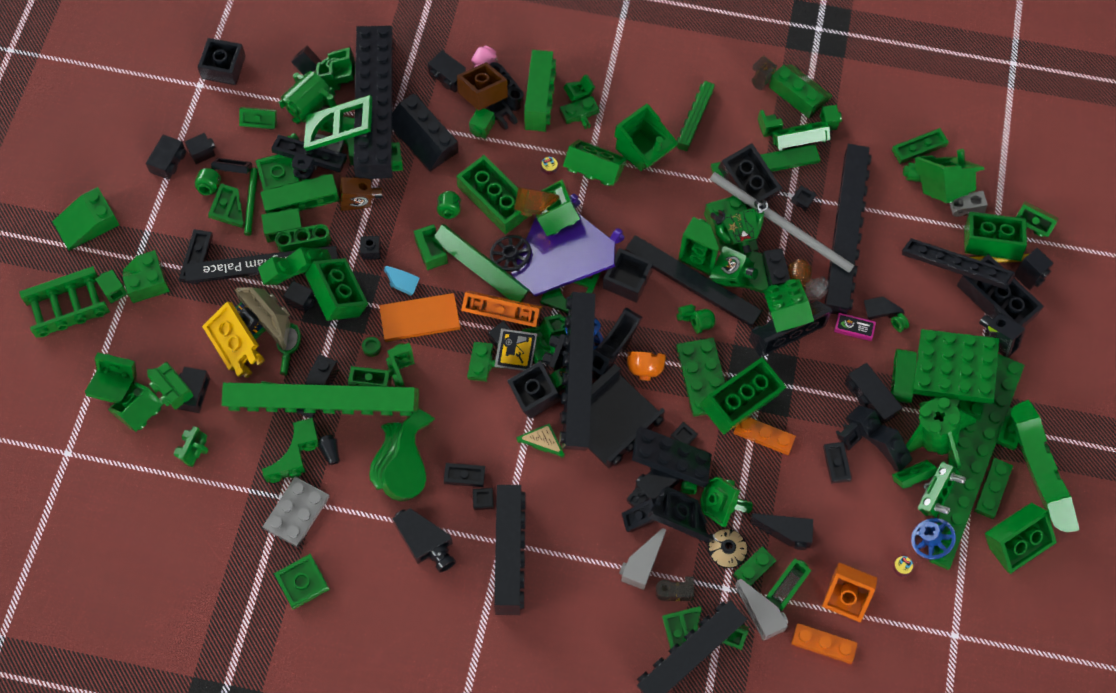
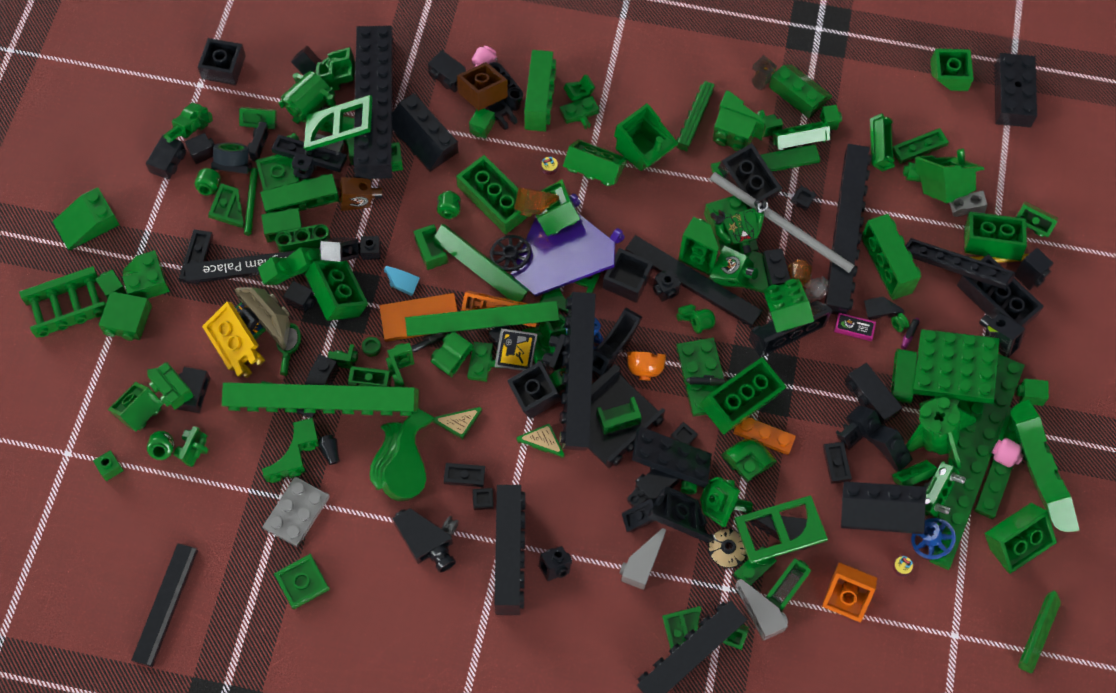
green bracket [85,352,137,404] -> none
clear smoke leg [655,577,694,601] -> none
orange plate [791,623,858,664] -> none
none -> green plate [93,450,124,481]
none -> green brick [99,291,152,341]
none -> black tile [131,543,198,668]
none -> green head [147,431,174,460]
none -> green piece [163,102,213,143]
none -> black wheel [213,142,249,166]
none -> black plate [248,121,270,162]
none -> black hinge [320,237,360,262]
none -> green bracket [327,344,358,369]
none -> green tile [405,301,560,336]
none -> black piece [411,333,444,352]
none -> green brick [431,331,474,377]
none -> tile [433,407,482,440]
none -> dark grey bush [442,516,459,536]
none -> black brick [538,546,572,581]
none -> green panel [596,397,642,435]
none -> black brick [652,270,681,302]
none -> piece [686,375,724,386]
none -> green piece [713,90,765,151]
none -> green brick [721,439,777,483]
none -> green window [734,495,828,564]
none -> black slope [841,481,926,534]
none -> green brick [861,214,921,300]
none -> green container [870,113,895,172]
none -> piece [900,318,920,350]
none -> green slope [930,48,974,91]
none -> bright pink head [992,438,1024,468]
none -> black brick [994,53,1037,128]
none -> green brick [1017,378,1049,406]
none -> green slope [1018,590,1061,674]

